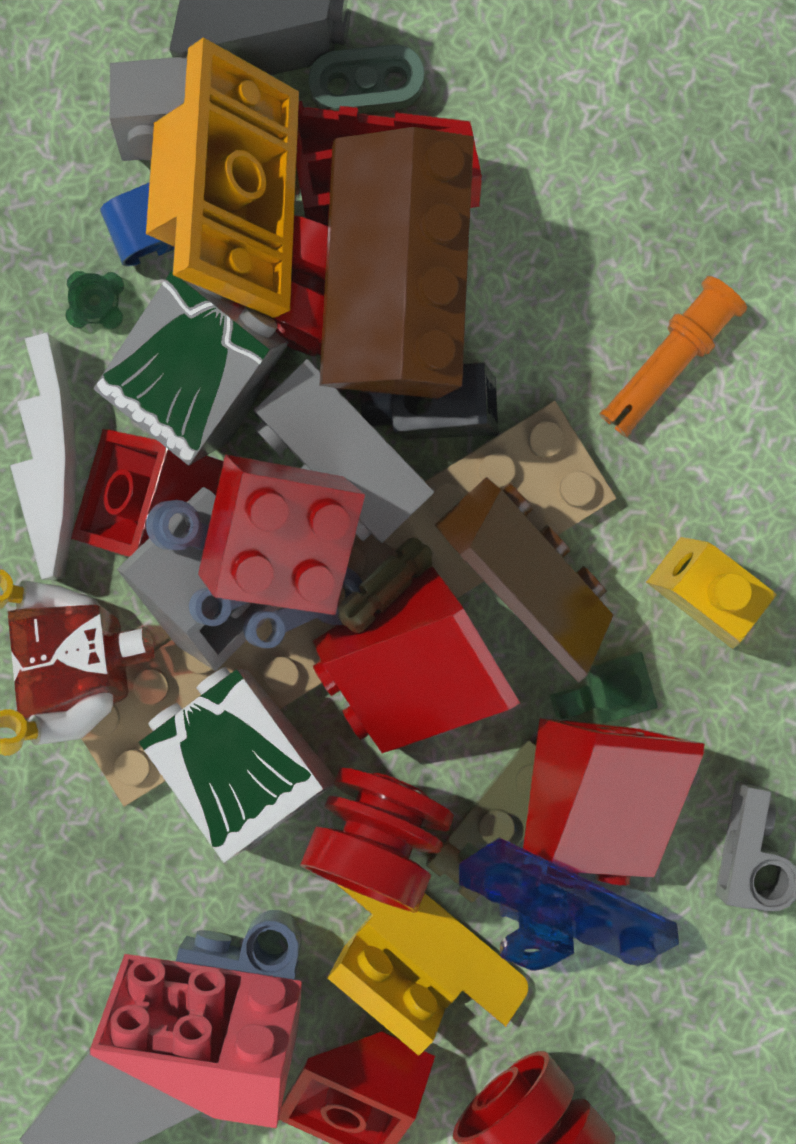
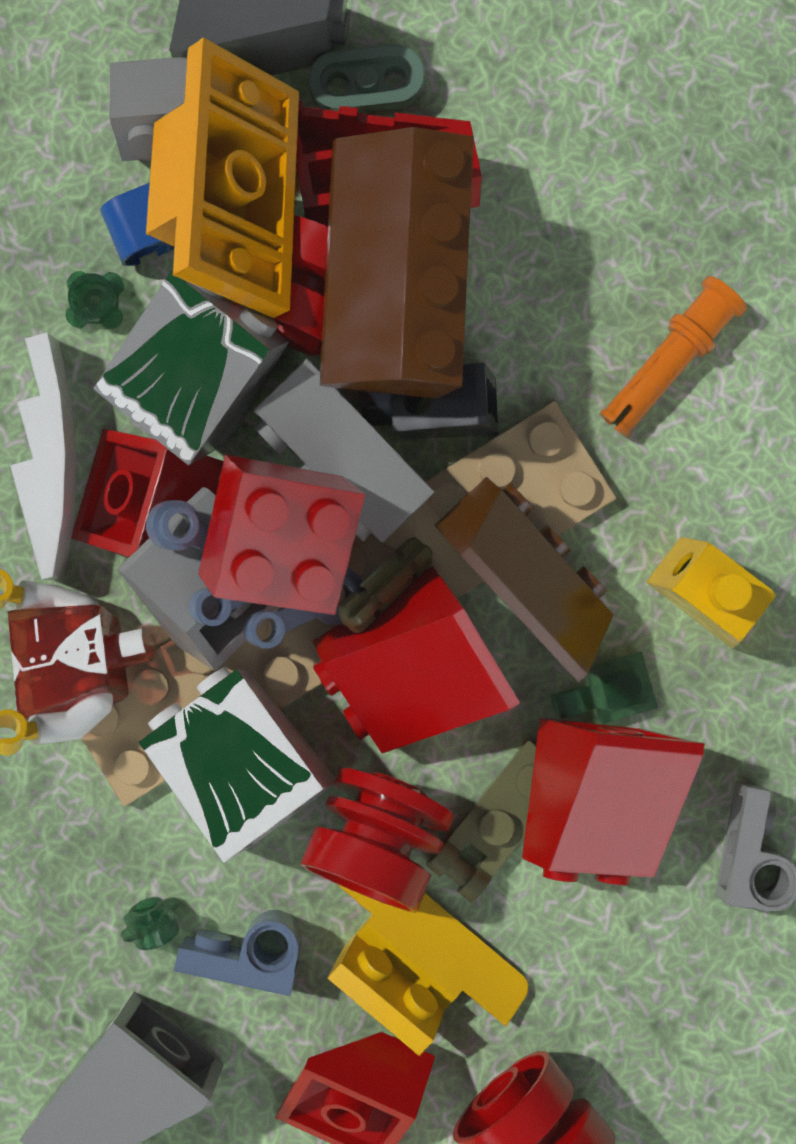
coral slope [90,954,302,1128] -> none
clear blue plate [459,837,679,971] -> none
none -> clear green plate [121,897,180,950]

